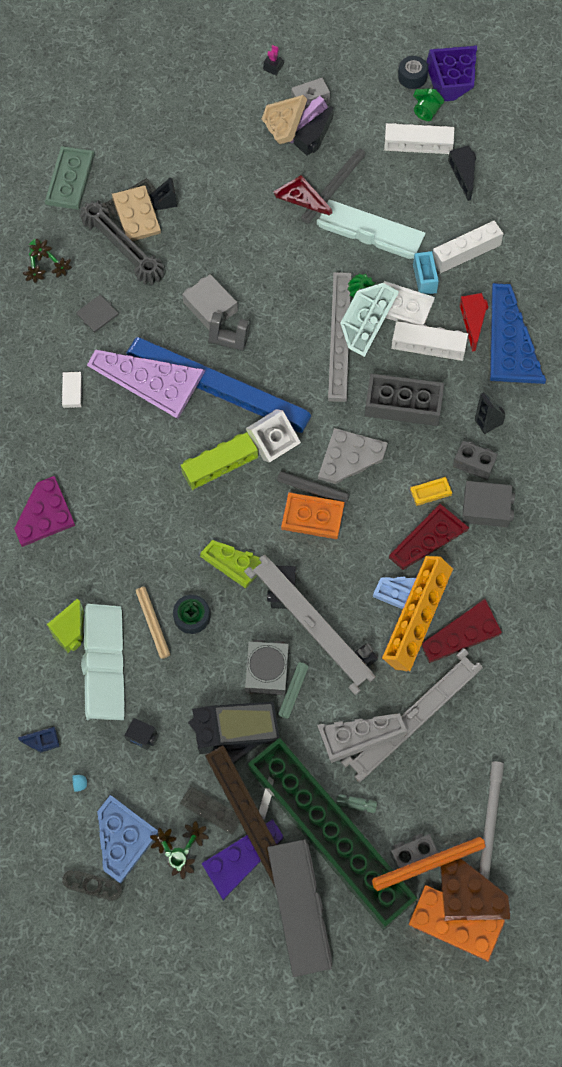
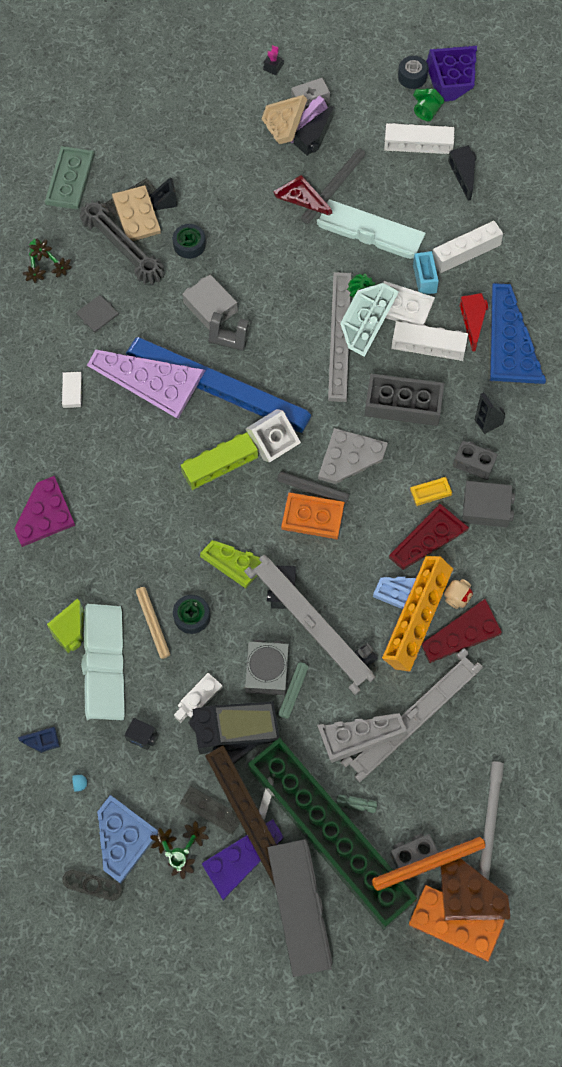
none -> black wheel [172,224,206,259]
none -> white hinge [174,673,223,723]
none -> tan head [444,579,473,609]

